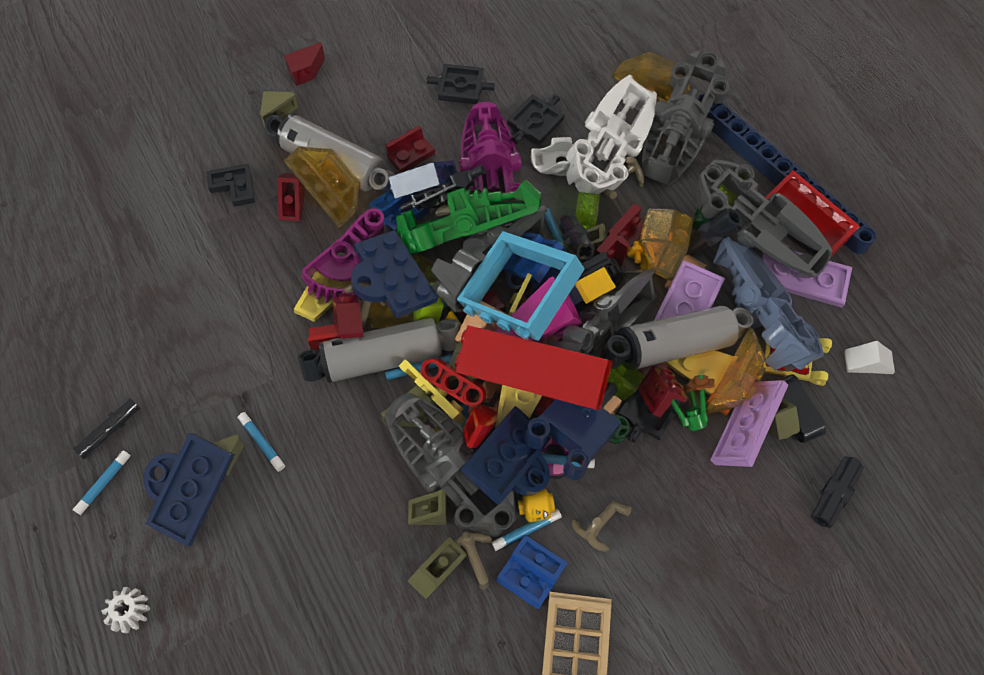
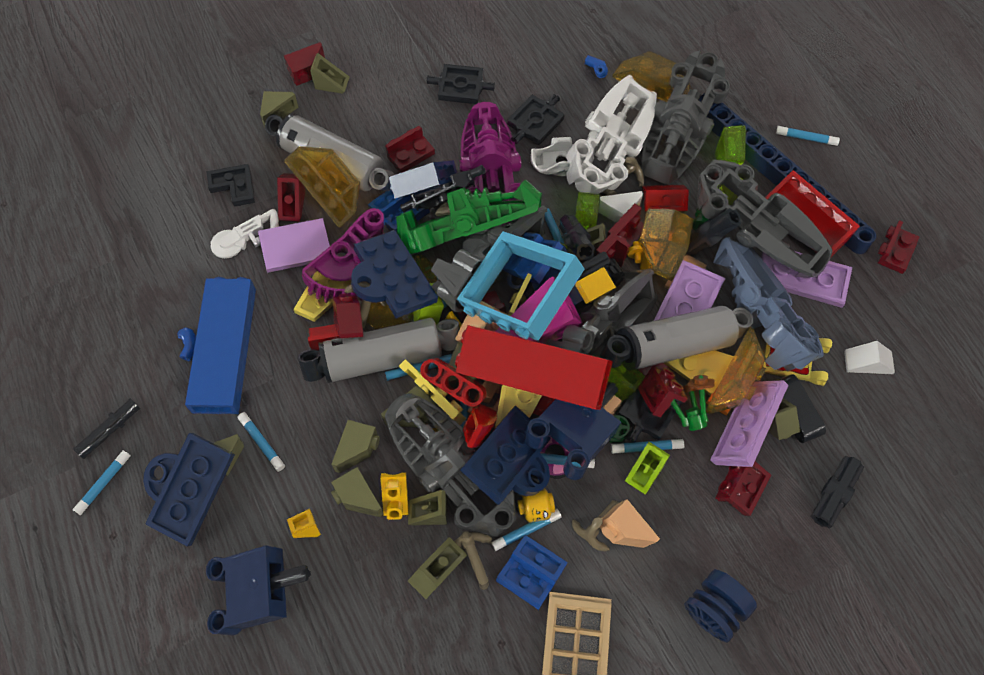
white gear [101,587,150,634] -> none
none -> blue arm [177,327,196,361]
none -> blue brick [185,277,256,414]
none -> dark blue piece [206,545,311,635]
none -> white piece [210,209,279,258]
none -> lavender tile [258,218,330,273]
none -> yellow slope [287,509,321,538]
none -> olive slope [310,53,350,94]
none -> olive slope [331,420,380,473]
none -> olive slope [331,467,383,517]
none -> yellow hips [381,473,408,520]
none -> blue arm [585,55,608,78]
none -> white slope [597,191,643,223]
none -> light nougat slope [600,499,660,548]
none -> bar [611,439,684,454]
none -> lime slope [625,442,670,495]
none -> red panel [642,185,689,212]
none -> dark blue wheel [684,569,757,643]
none -> clear neon green slope [715,125,746,165]
none -> dark red bracket [715,461,771,516]
none -> dark azure bar [776,126,840,146]
none -> dark red bracket [878,220,919,274]

